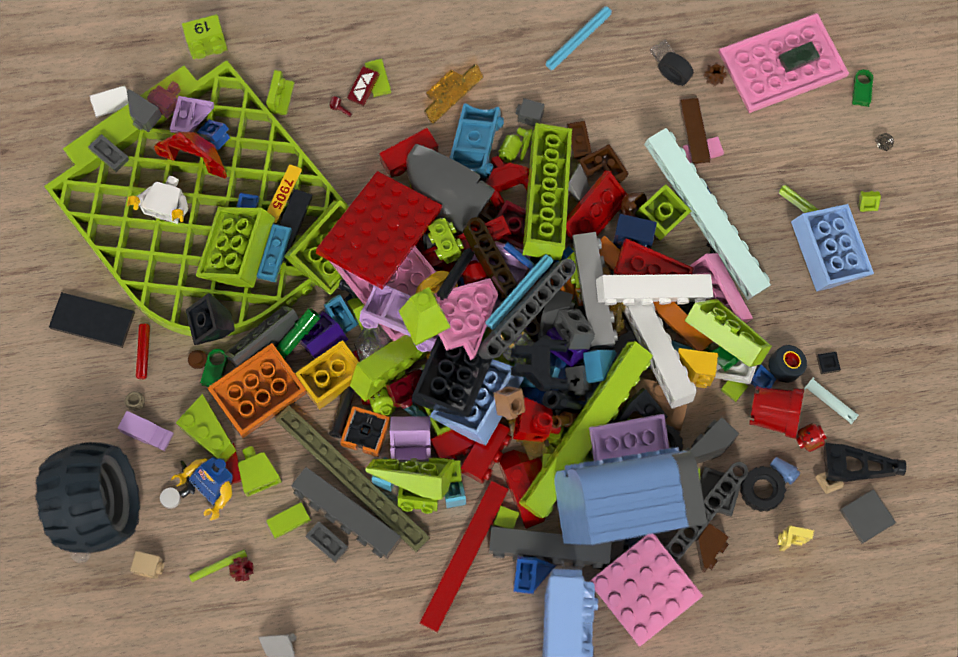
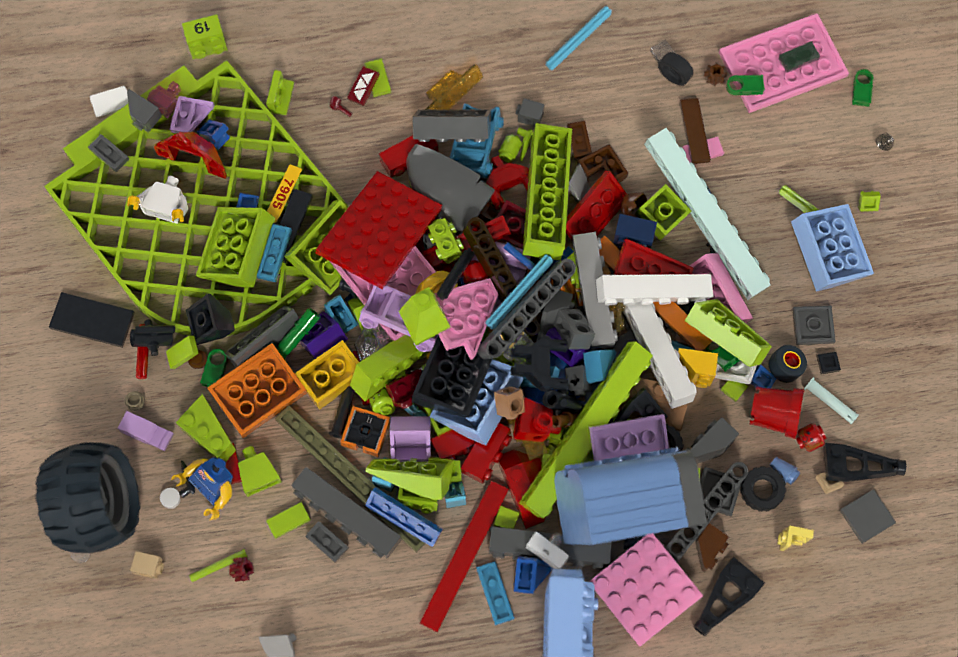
none -> black pin [130,319,175,356]
none -> lime tile [166,336,199,369]
none -> plate [365,487,443,547]
none -> dark grey slope [413,109,491,142]
none -> dark azure tile [476,561,514,626]
none -> white piece [526,532,569,569]
none -> black plate [693,557,765,637]
none -> green piece [726,75,765,96]
none -> dark grey tile [792,305,836,345]

